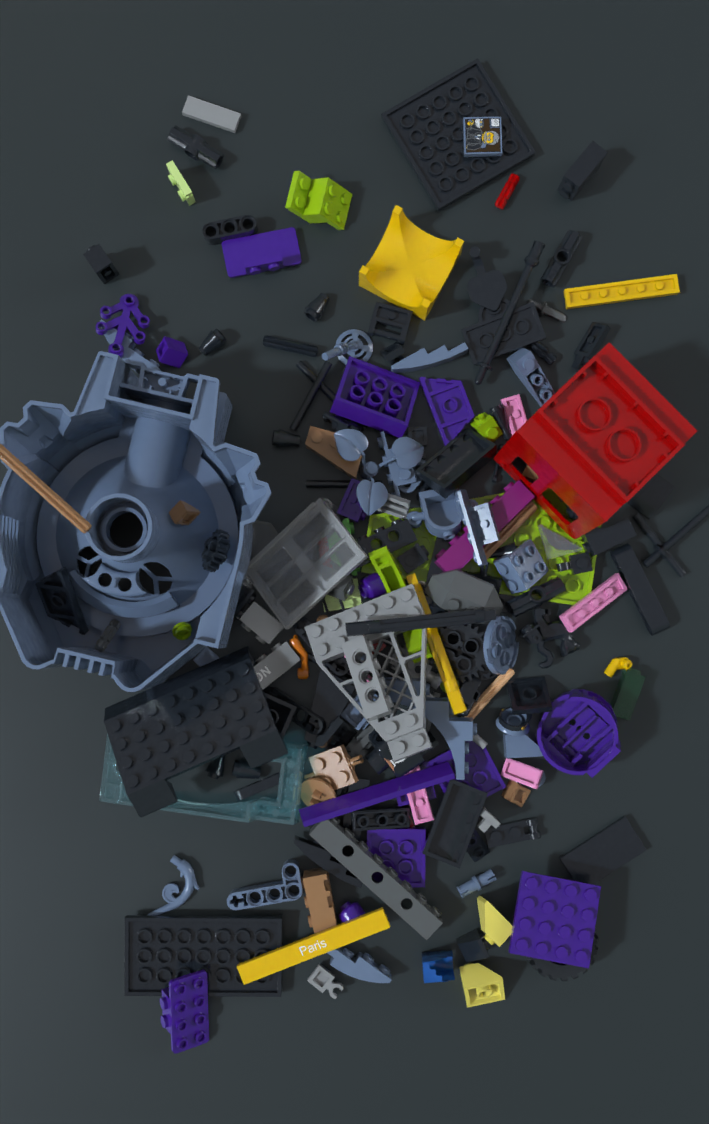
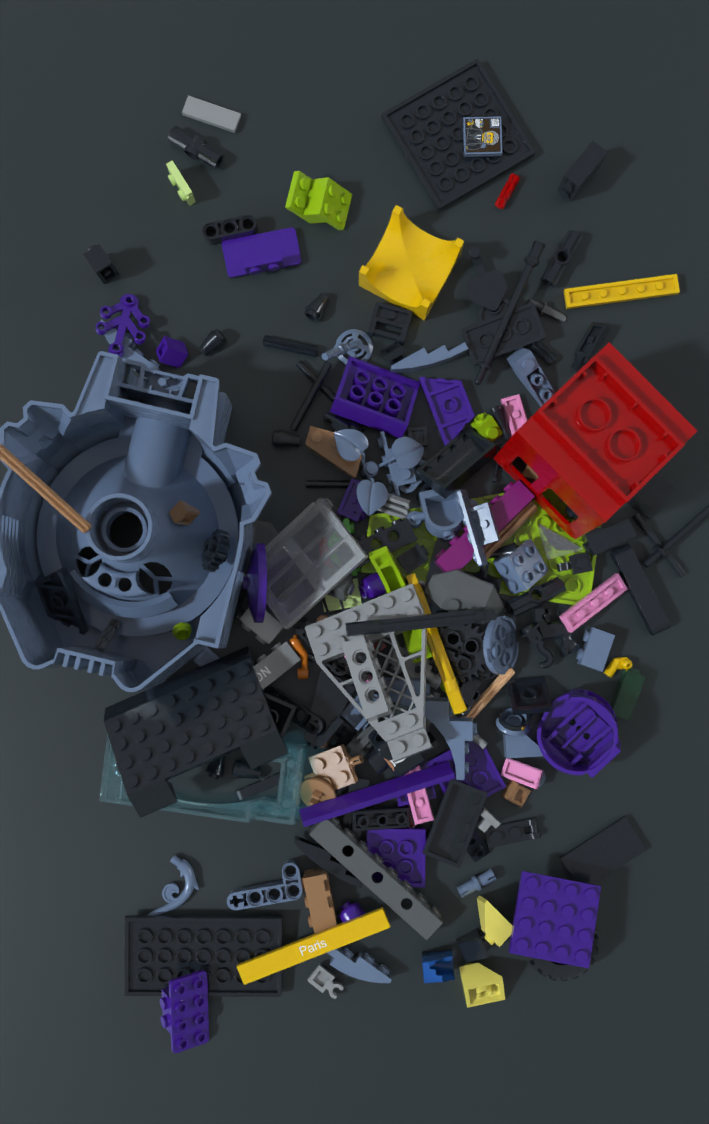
none -> dark purple dish [242,543,267,623]
none -> sand blue brick [576,627,615,672]

